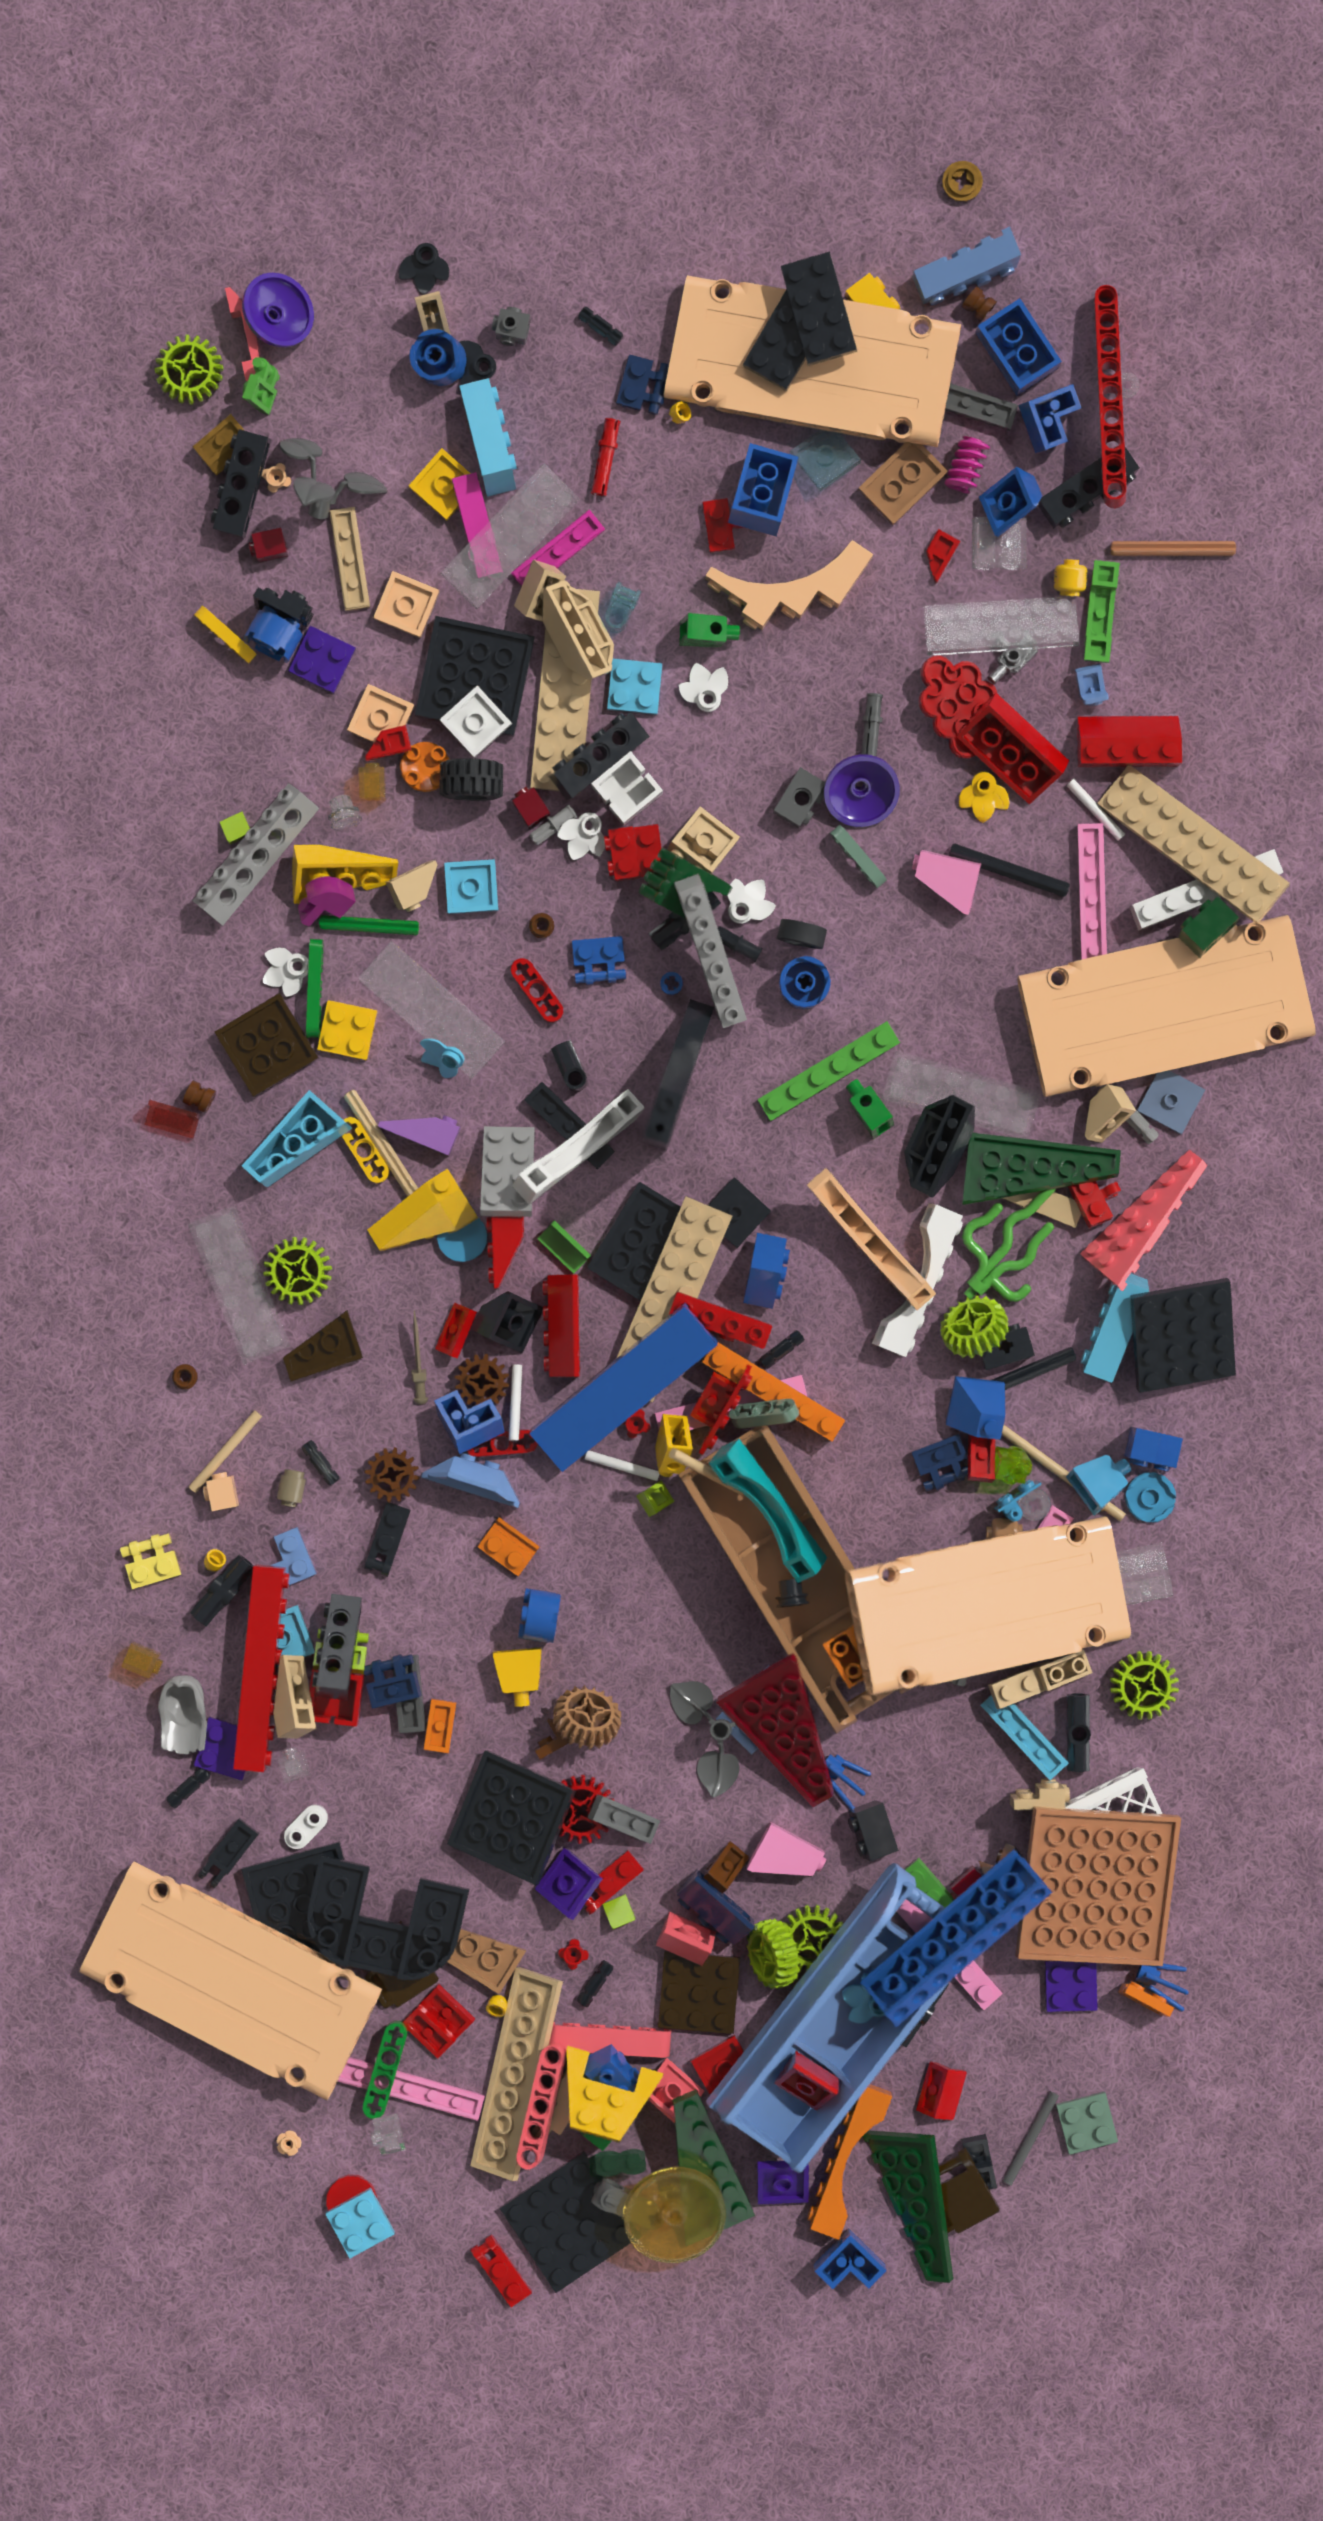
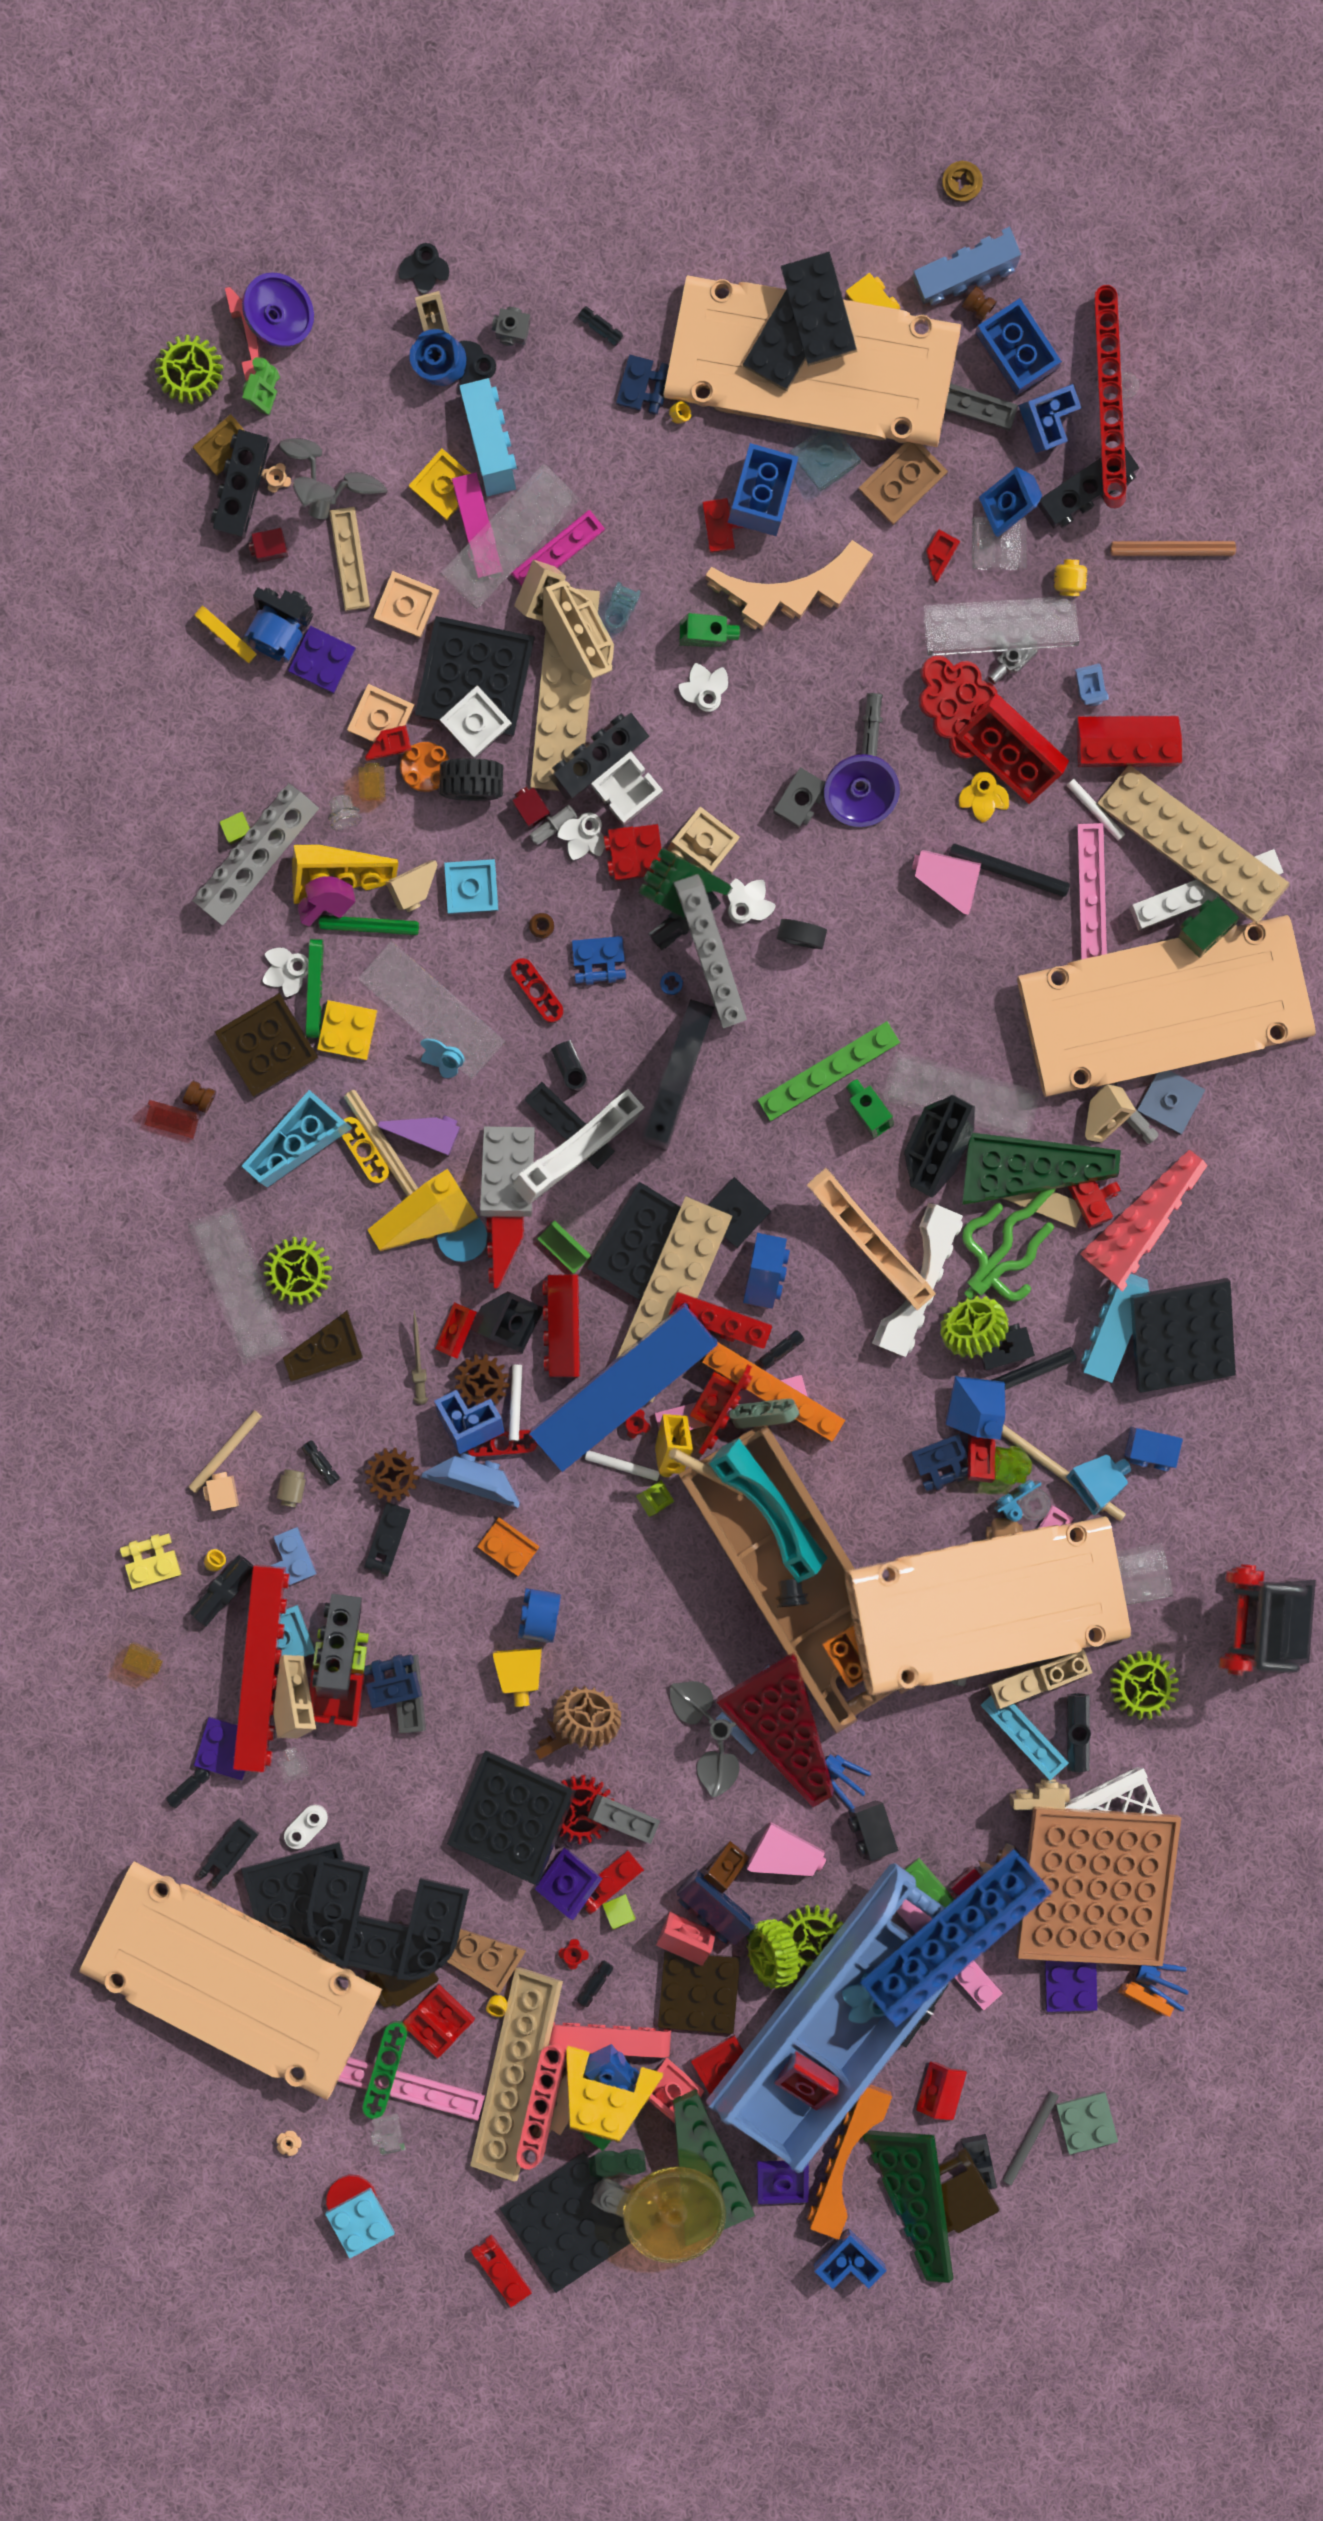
light grey hair [158,1675,207,1754] -> none
reddish brown plate [172,1364,198,1389] -> none
orange plate [424,1698,457,1753] -> none
red pin [591,418,621,497] -> none
medium azure plate [607,659,663,715] -> none
black axle [718,926,763,962] -> none
blue brick [779,956,831,1009] -> none
sand green beam [830,825,887,889] -> none
dark pink piece [945,436,990,494] -> none
bright green slope [1084,560,1120,663] -> none
dark azure tile [1125,1472,1176,1522] -> none
none -> black piece [1219,1564,1316,1675]

